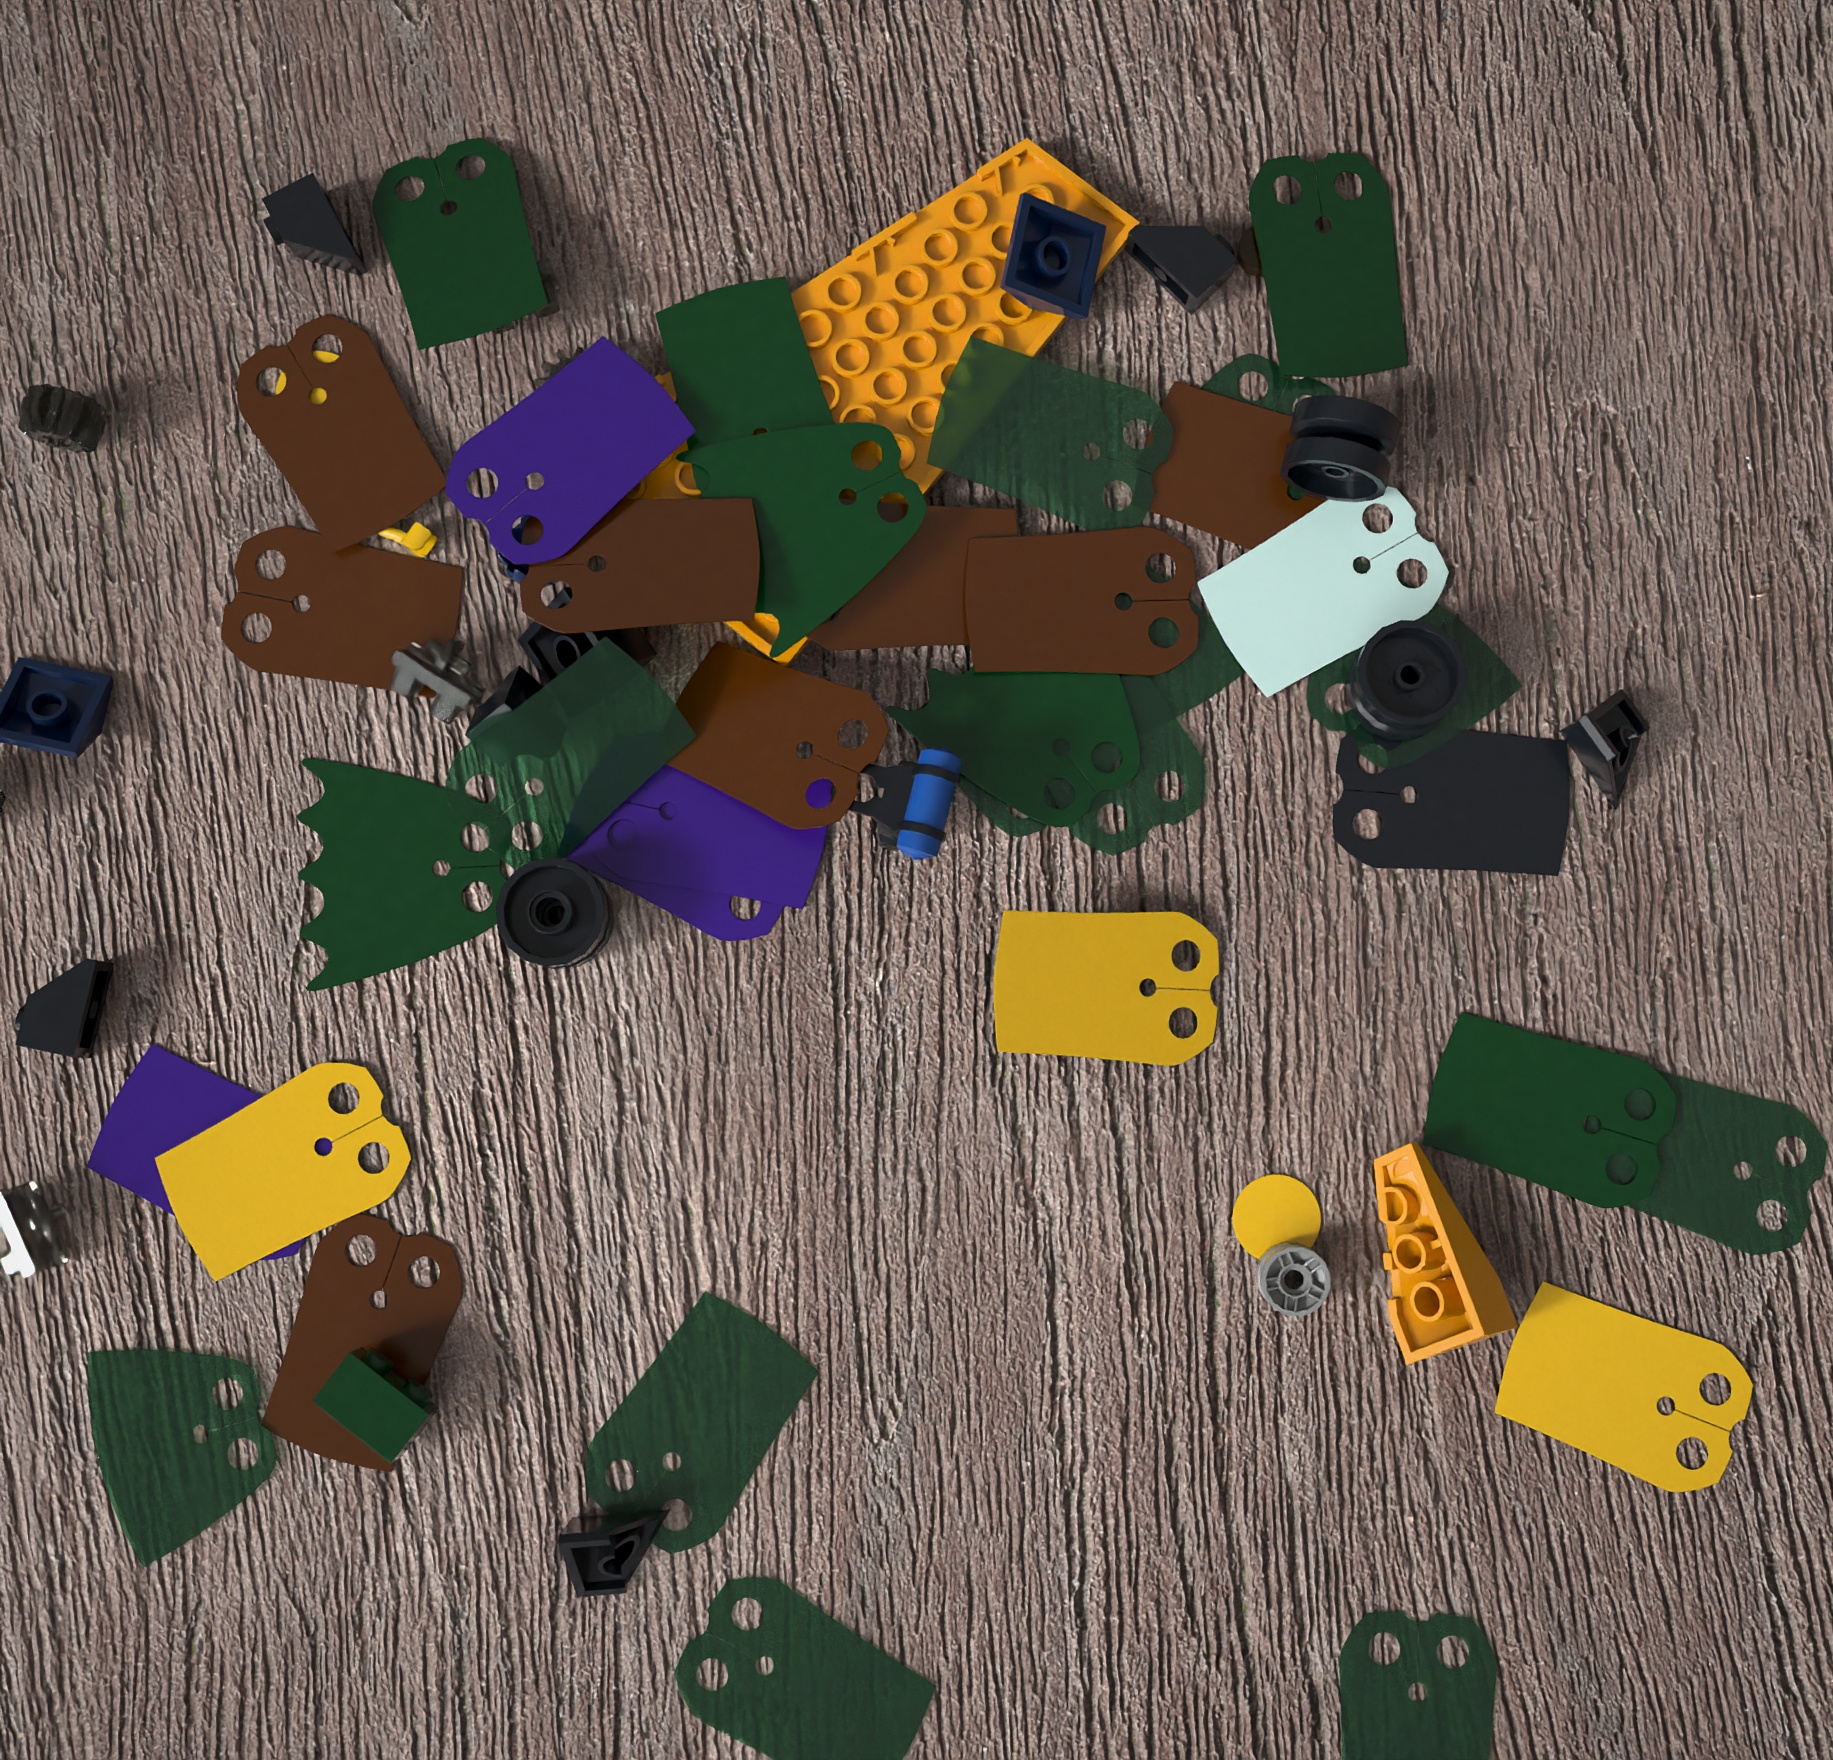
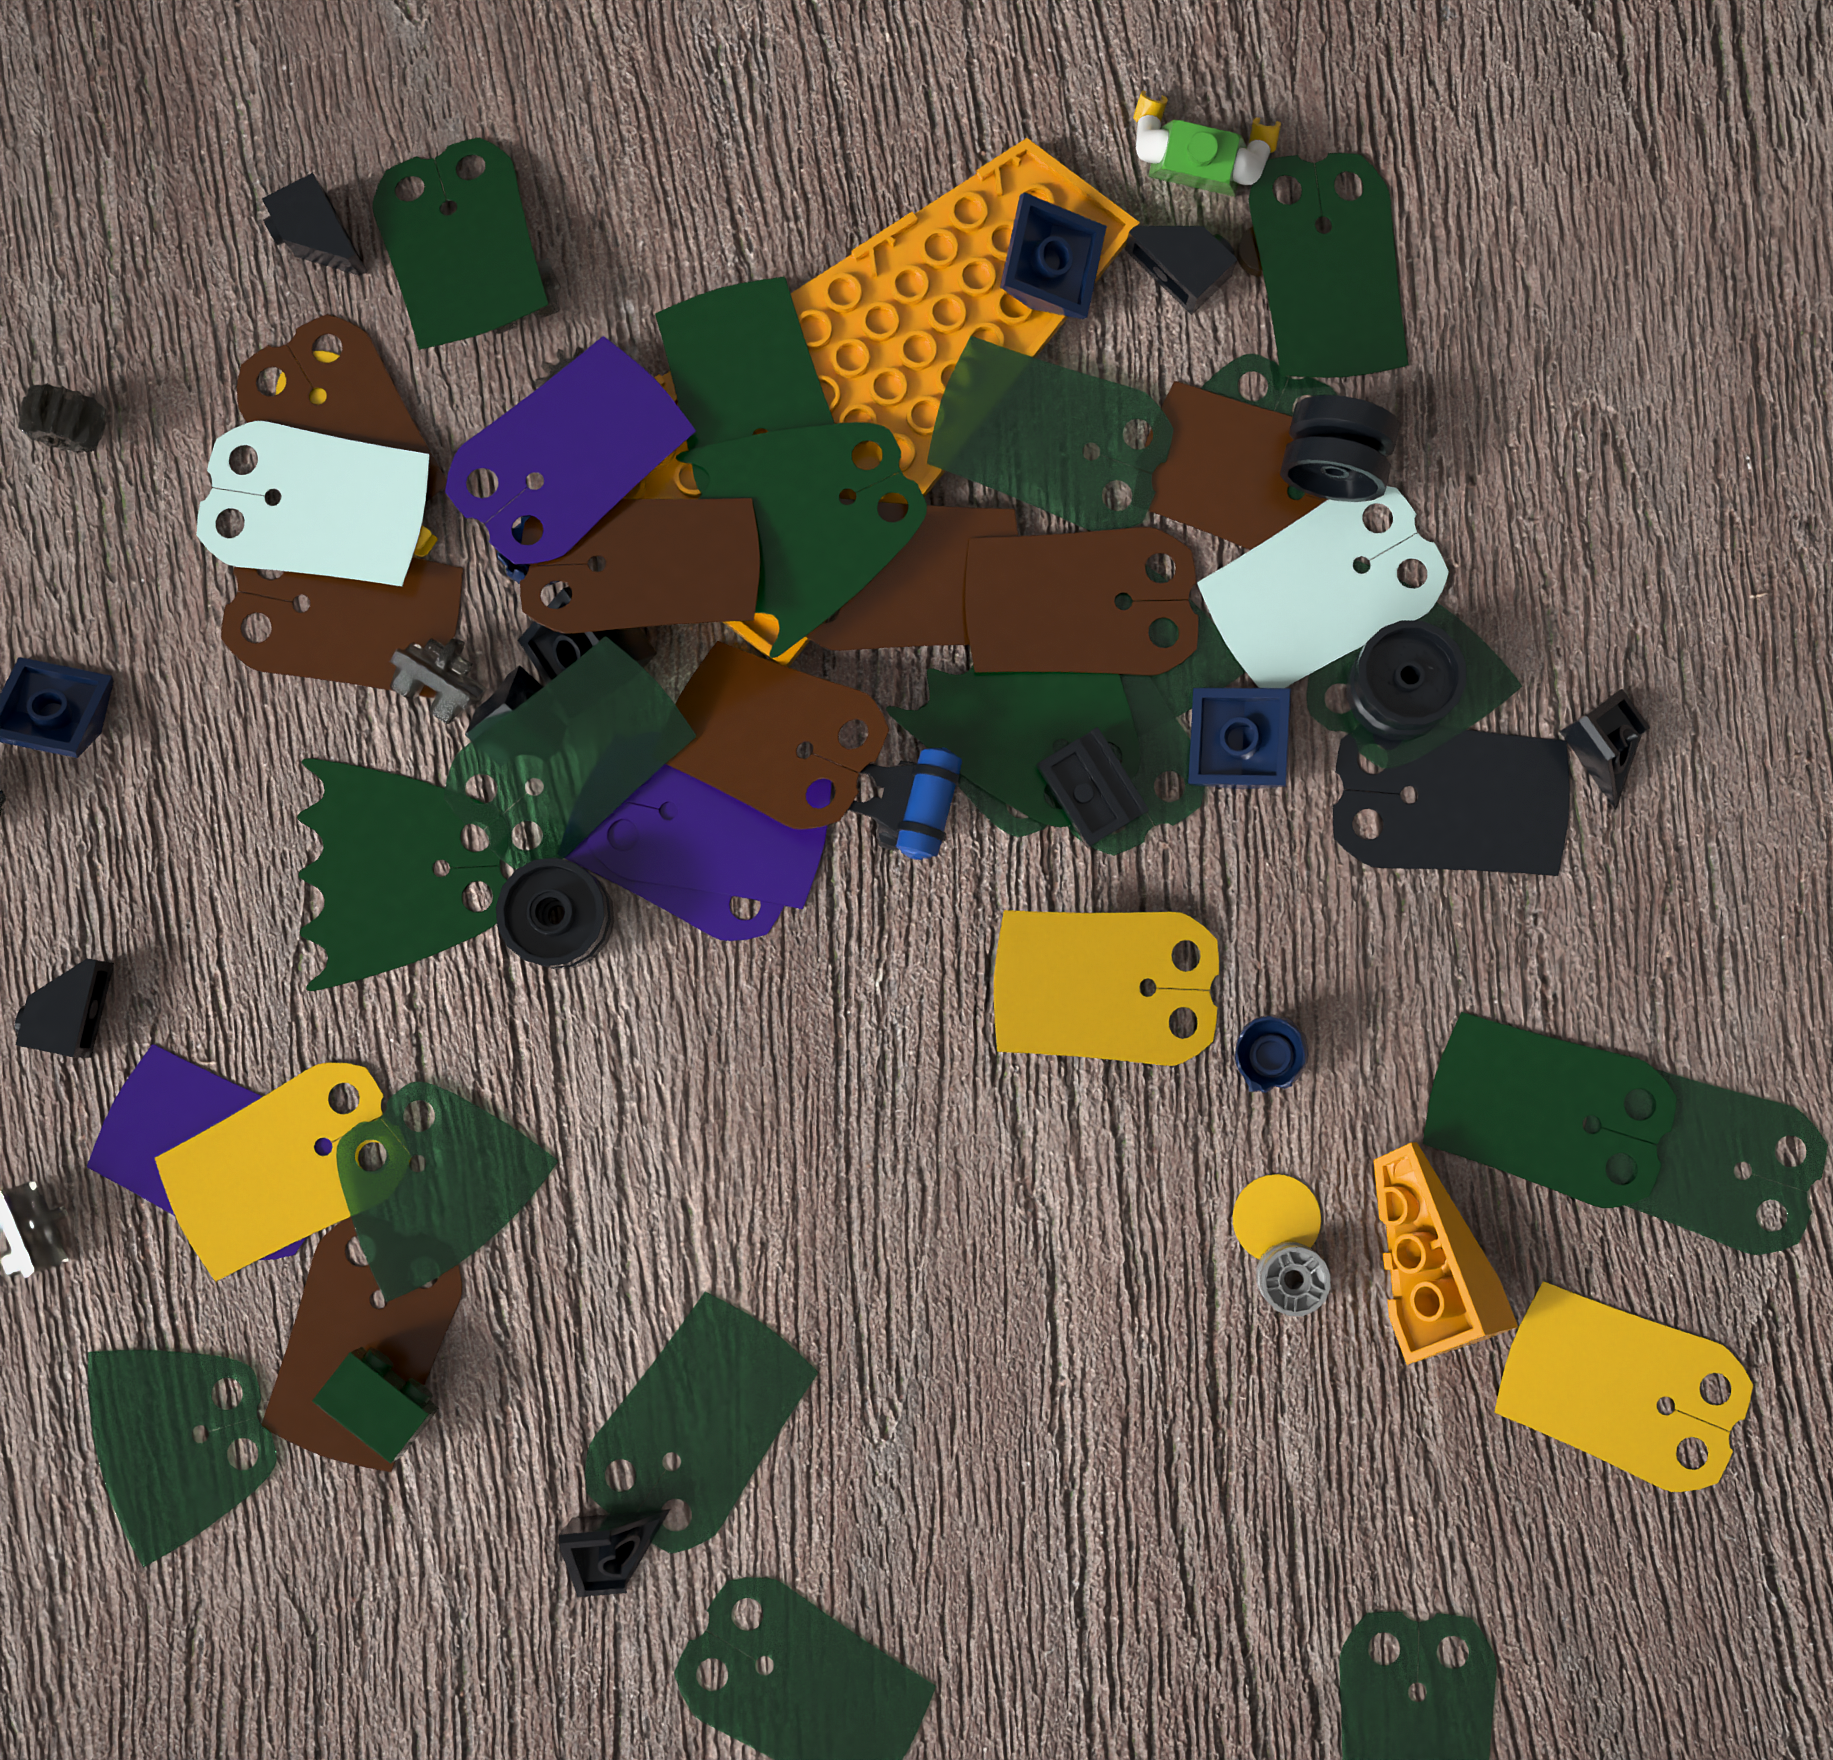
none -> light aqua piece [196,421,429,586]
none -> clear green piece [336,1081,558,1302]
none -> black plate [1036,727,1149,849]
none -> torso [1133,90,1281,197]
none -> dark blue slope [1188,688,1292,790]
none -> dark blue hair [1235,1014,1309,1093]

